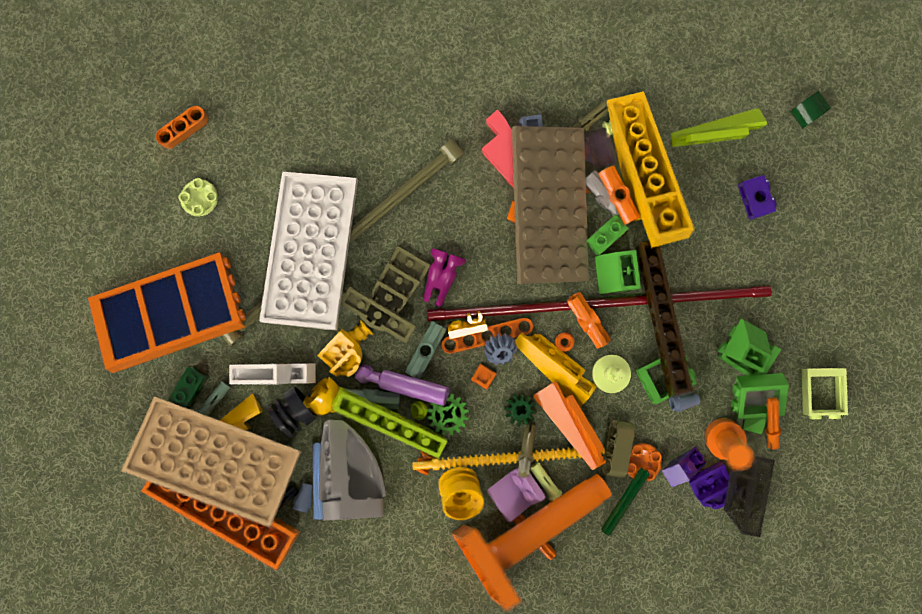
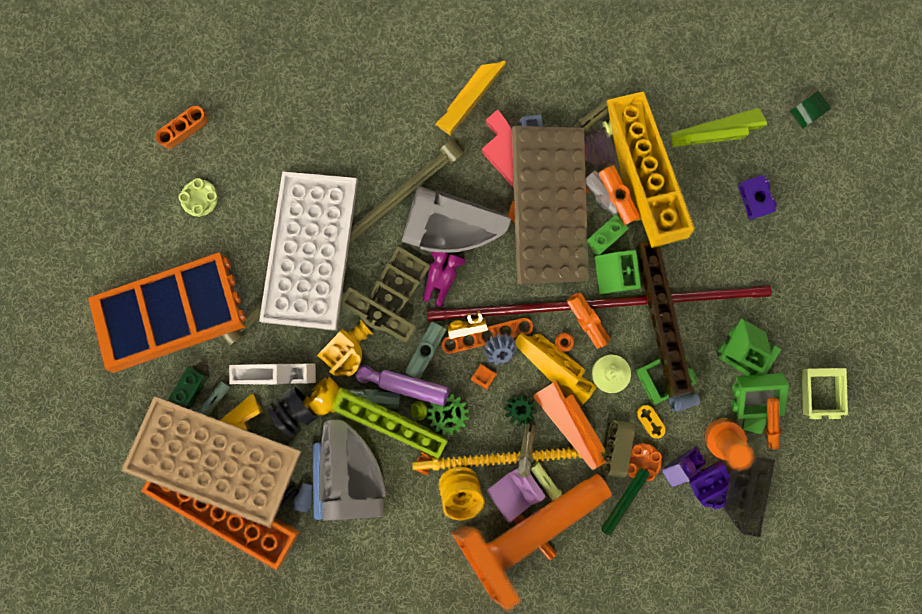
none -> light grey panel [402,186,511,252]
none -> yellow wedge [435,61,506,136]
none -> yellow beam [636,405,665,439]

